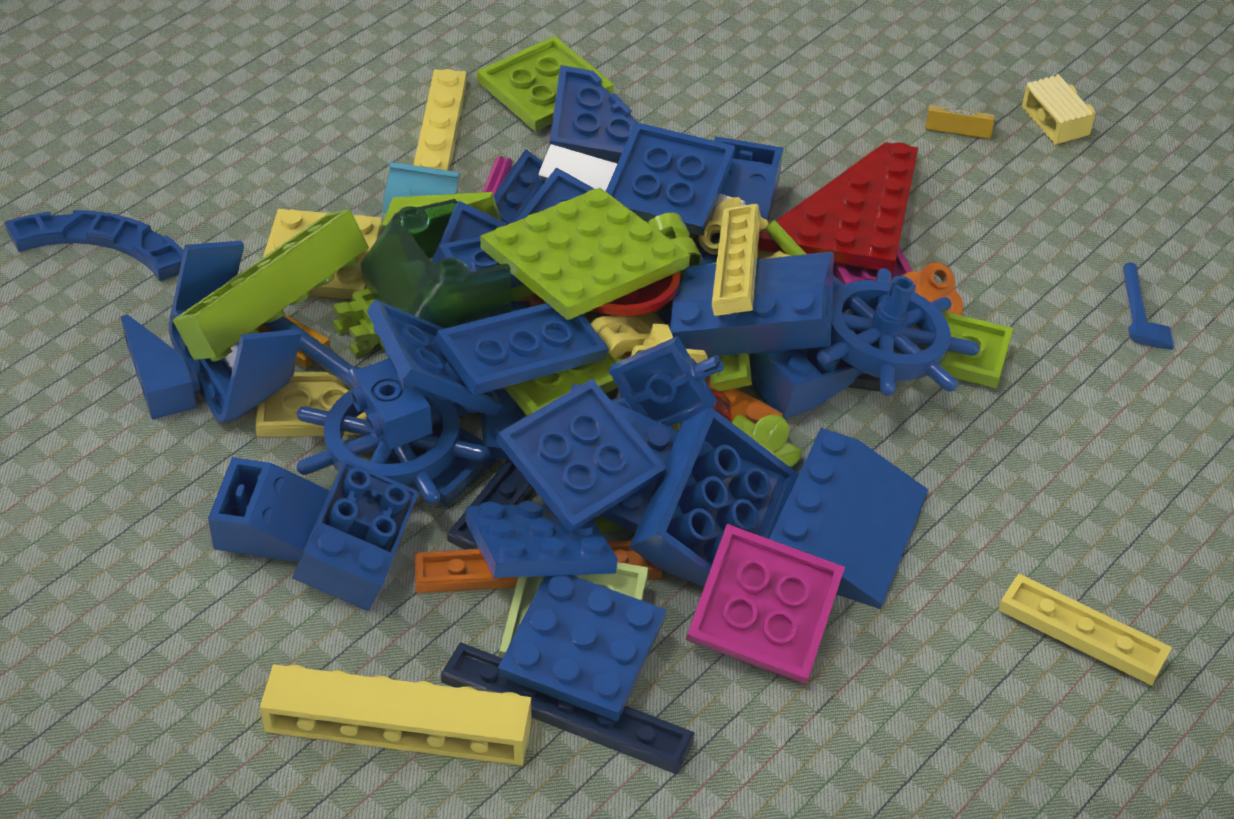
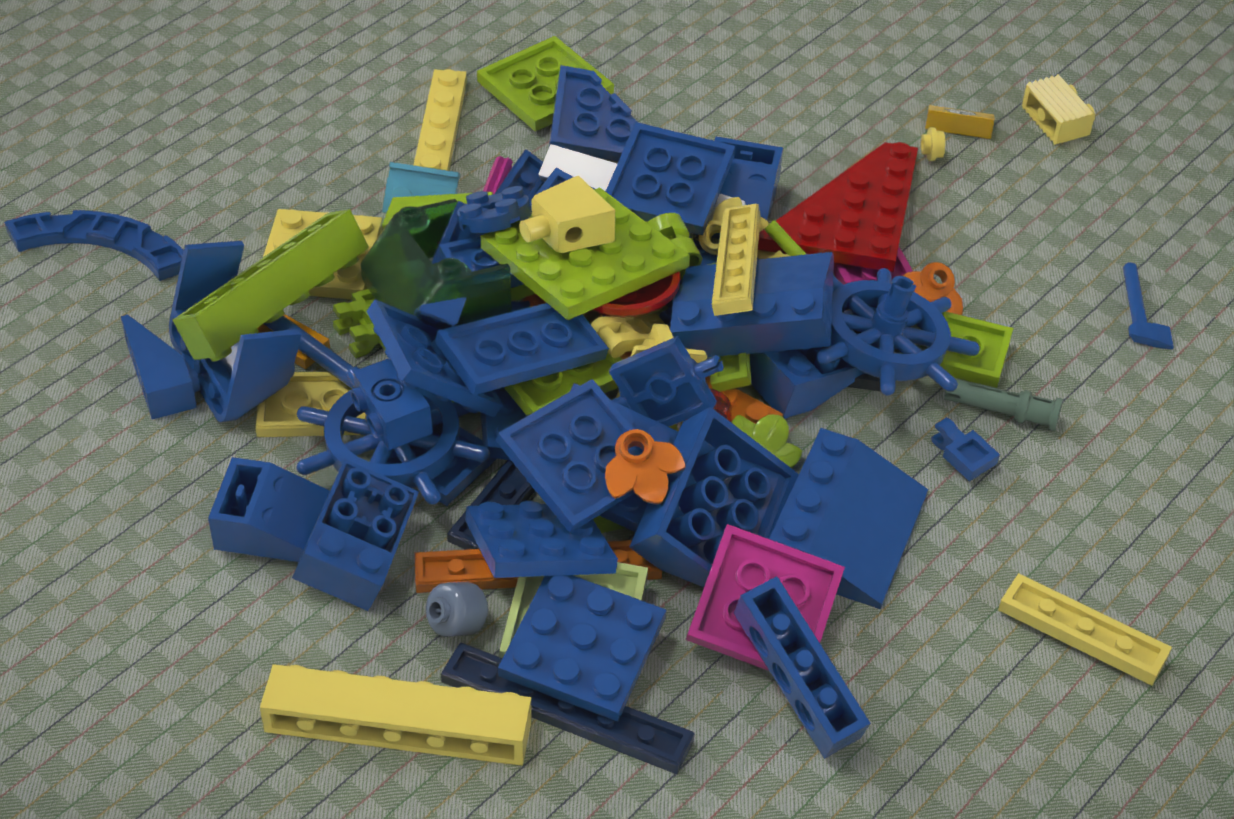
none -> blue slope [414,297,466,329]
none -> sand blue head [426,581,489,637]
none -> blue plate [457,186,532,233]
none -> light yellow torso [519,175,615,253]
none -> orange plate [605,429,685,505]
none -> blue brick [734,576,871,759]
none -> light yellow plate [921,127,945,161]
none -> blue plate [931,417,1000,482]
none -> sand green pin [944,378,1063,431]

